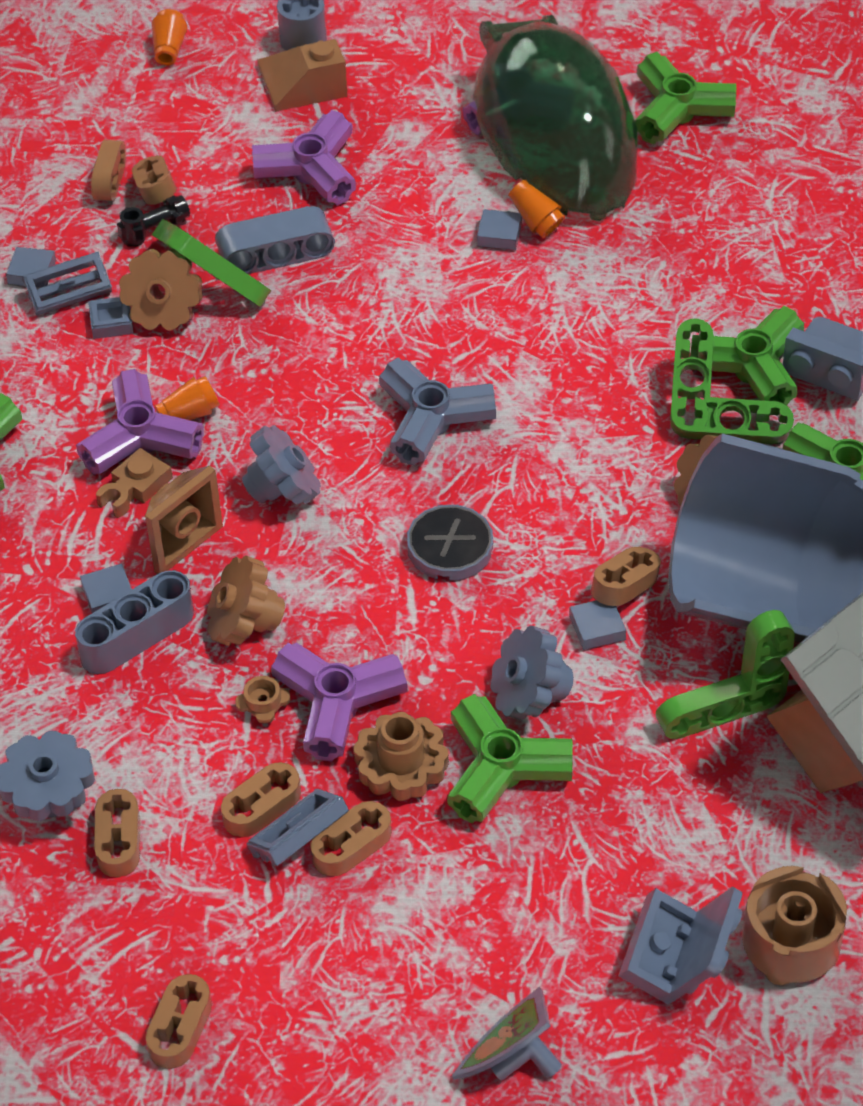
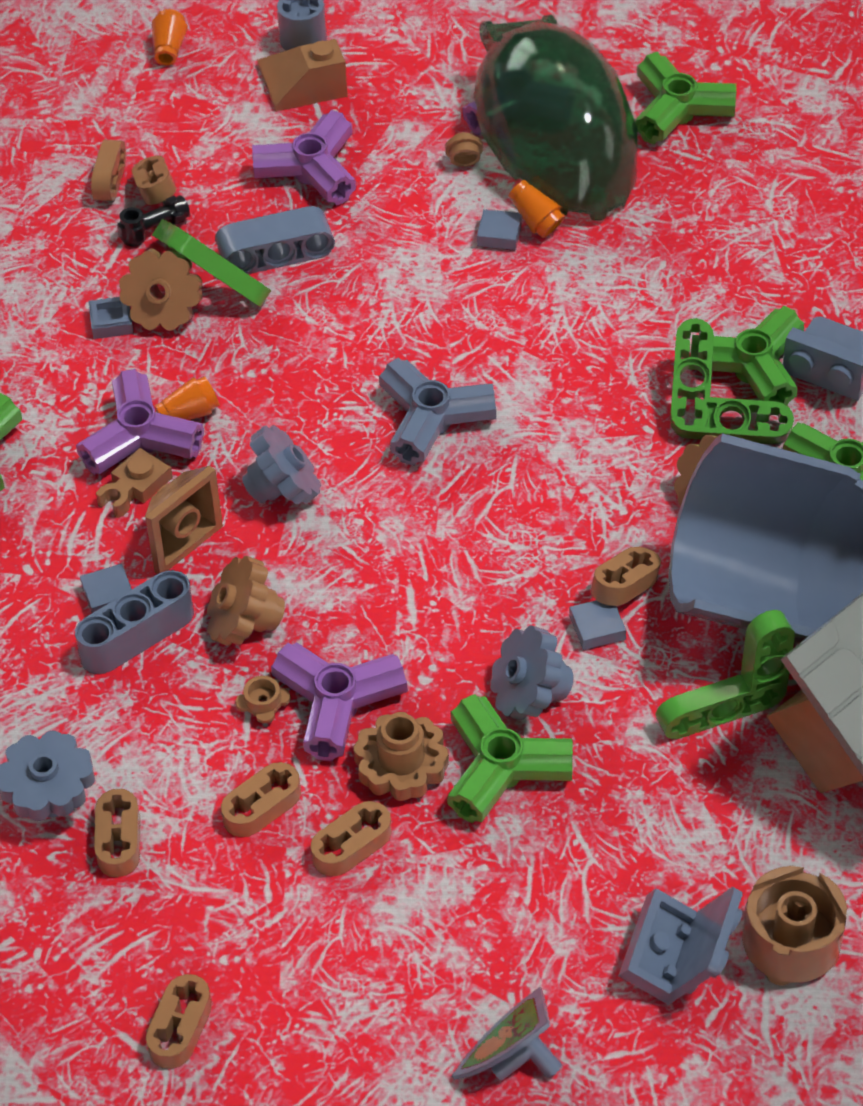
sand blue tile [6,247,56,288] -> none
sand blue tile [22,252,112,316] -> none
sand blue tile [246,789,349,866] -> none
black tile [407,505,493,581] -> none
none -> medium nougat plate [445,132,483,167]

